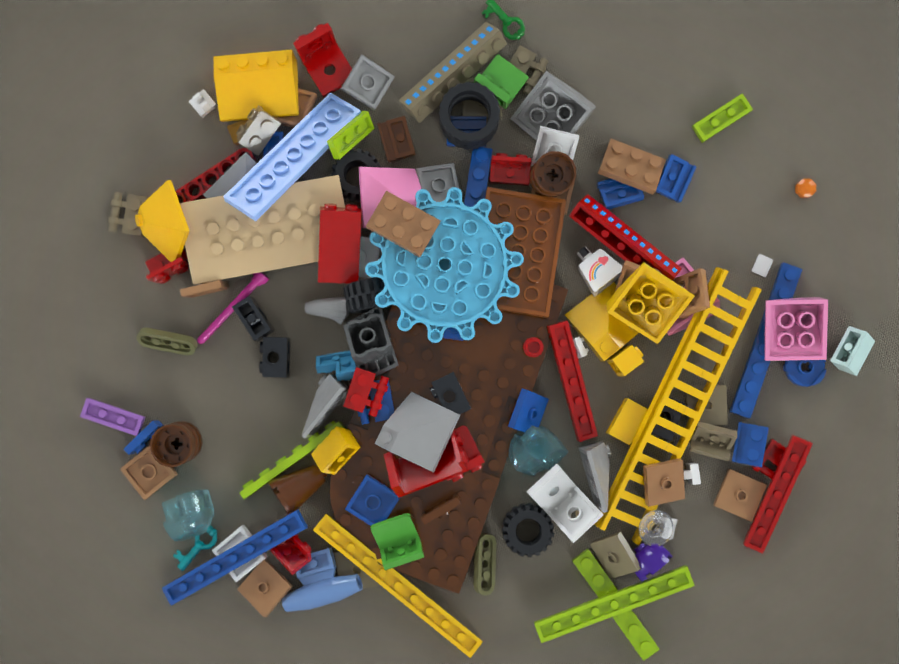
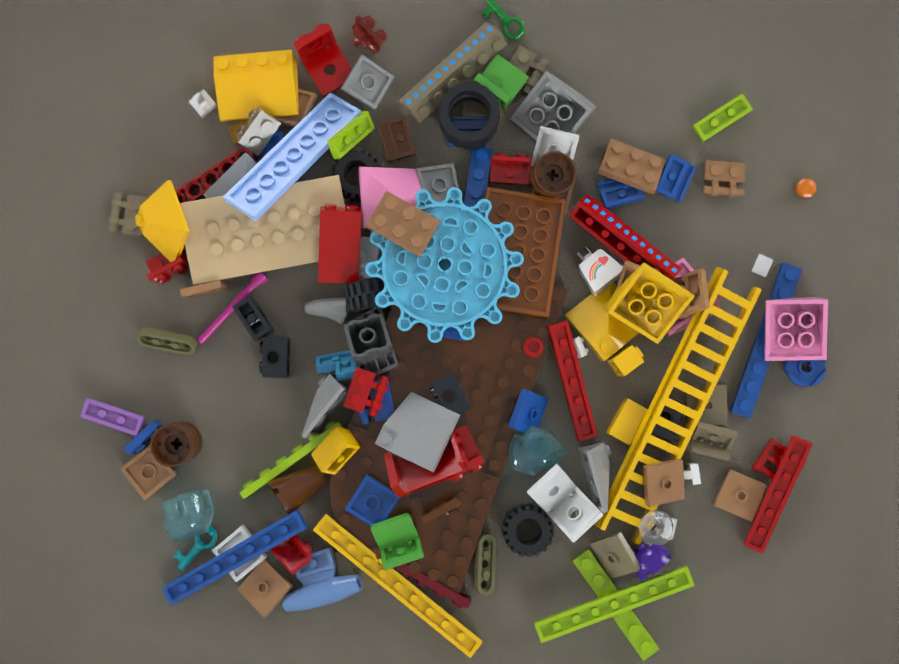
blue plate [732,422,769,468] -> none
light aqua brick [830,326,875,376] -> none
none -> clear red hips [352,15,387,54]
none -> dark red plate [396,564,471,608]
none -> medium nougat plate [703,160,746,198]

